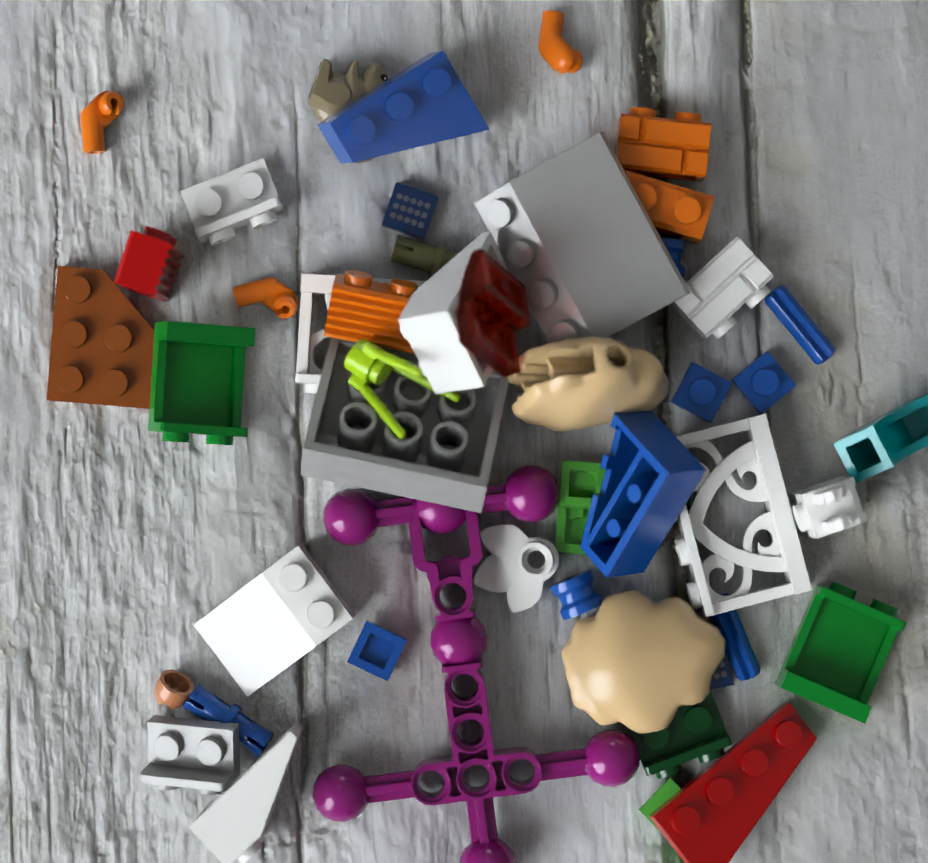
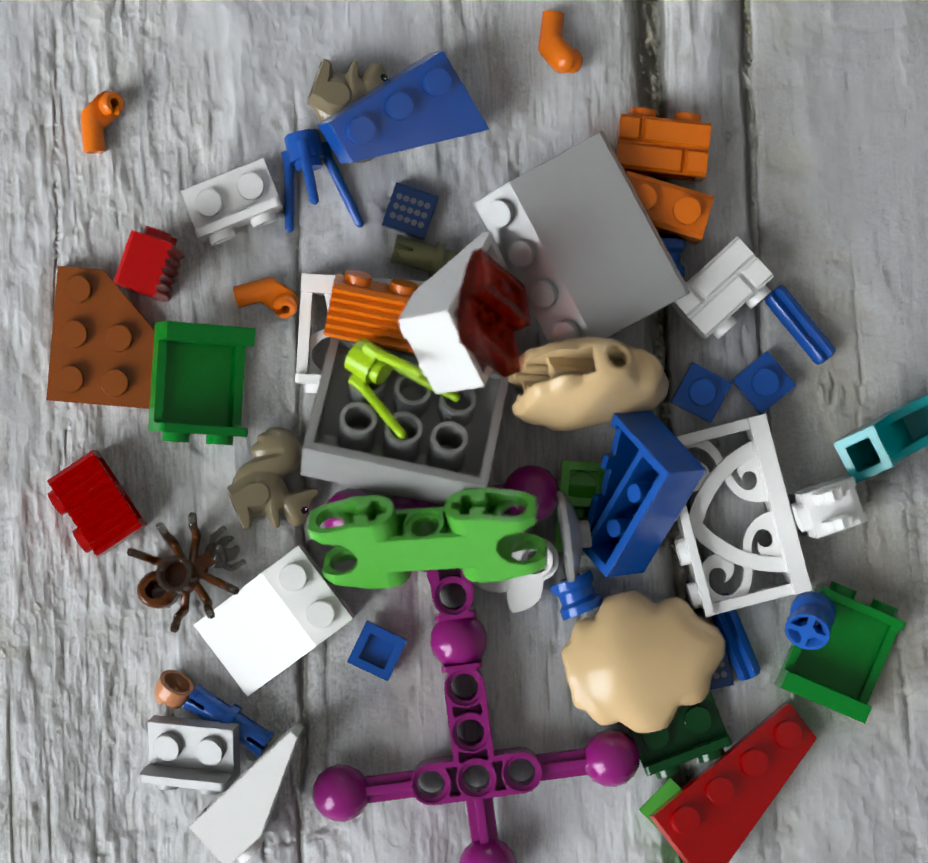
none -> red brick [47,450,147,556]
none -> animal [127,512,247,633]
none -> dark tan animal [227,427,319,531]
none -> blue plant [281,129,364,233]
none -> bright green piece [307,488,548,589]
none -> light grey dish [556,491,592,583]
none -> blue wheel [785,591,837,650]

